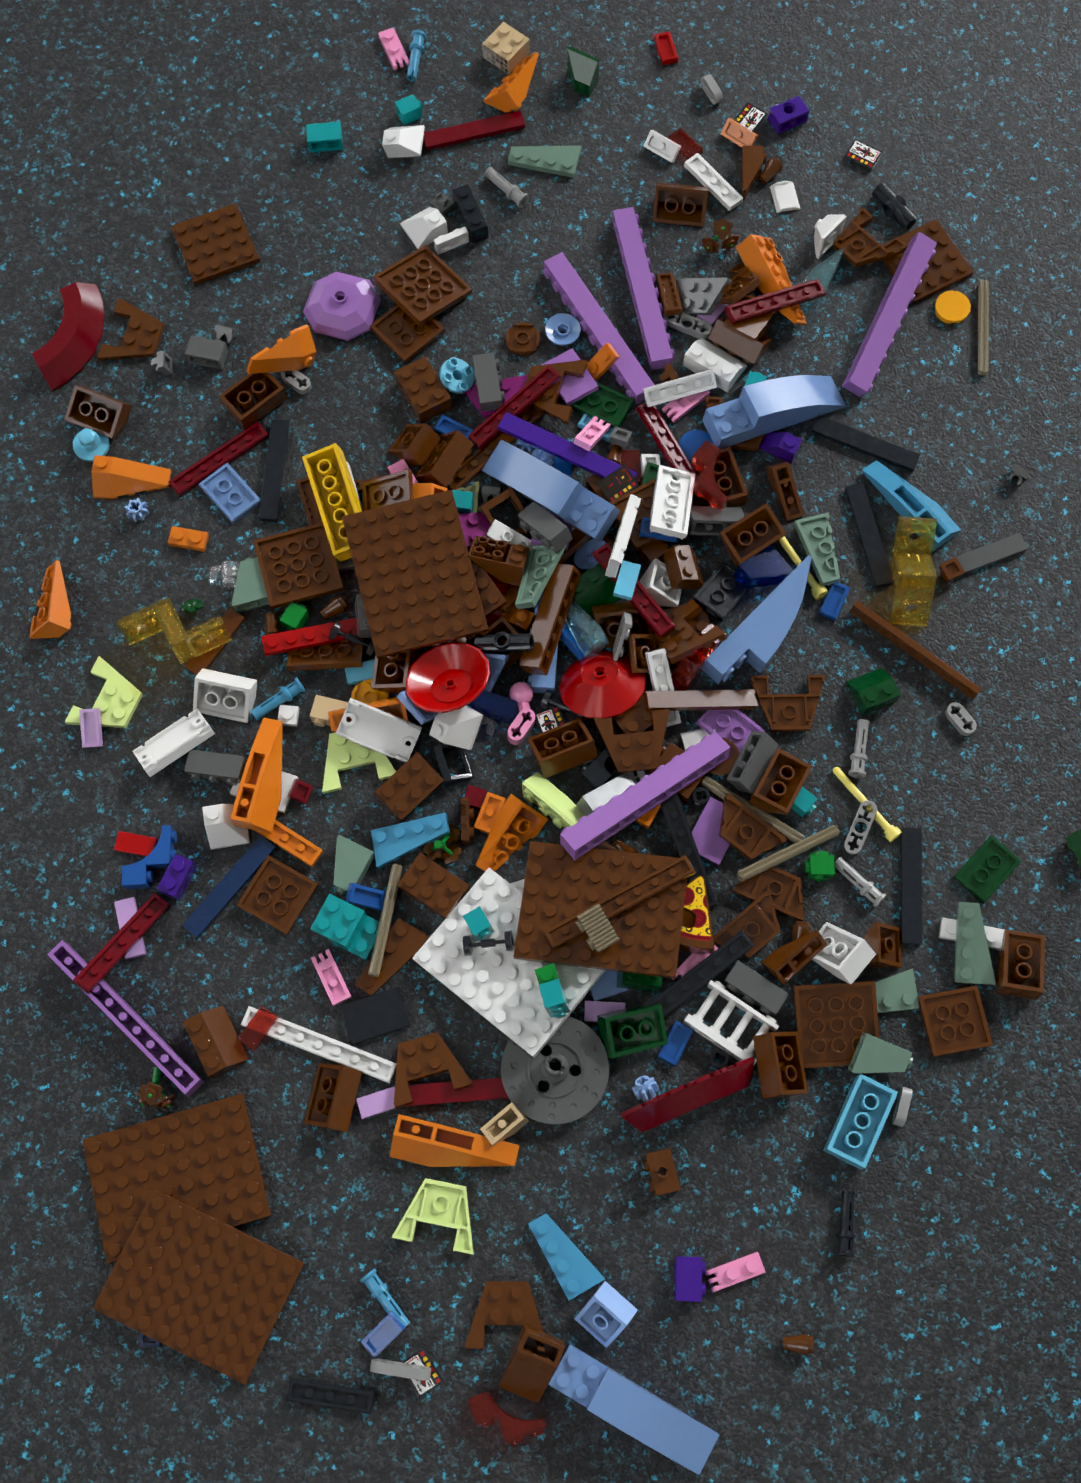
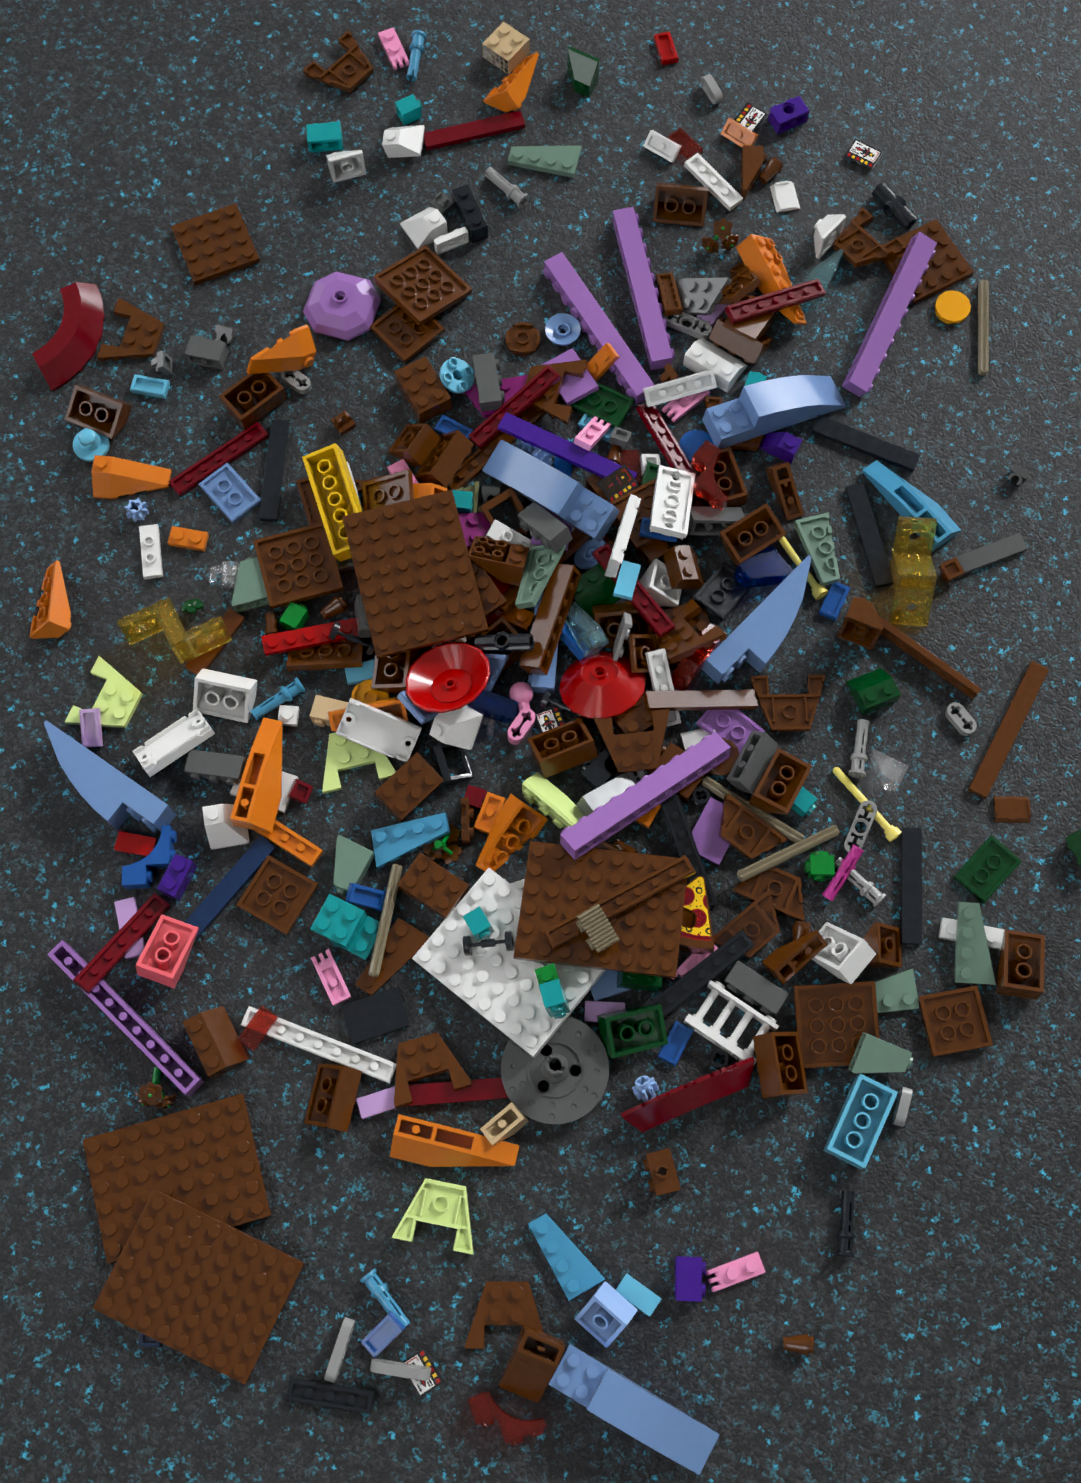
none -> medium blue slope [44,720,176,832]
none -> medium azure tile [130,374,170,399]
none -> coral slope [136,915,199,988]
none -> white plate [139,524,163,579]
none -> reddish brown wing [303,30,374,93]
none -> light grey beam [324,1317,355,1383]
none -> white slope [326,150,366,183]
none -> reddish brown tile [331,410,356,436]
none -> medium azure tile [616,1273,662,1317]
none -> dark pink pin [822,844,864,901]
none -> reddish brown slope [837,597,884,650]
none -> clear slope [868,749,909,791]
none -> reddish brown tile [968,661,1049,799]
none -> reddish brown piece [993,796,1031,823]

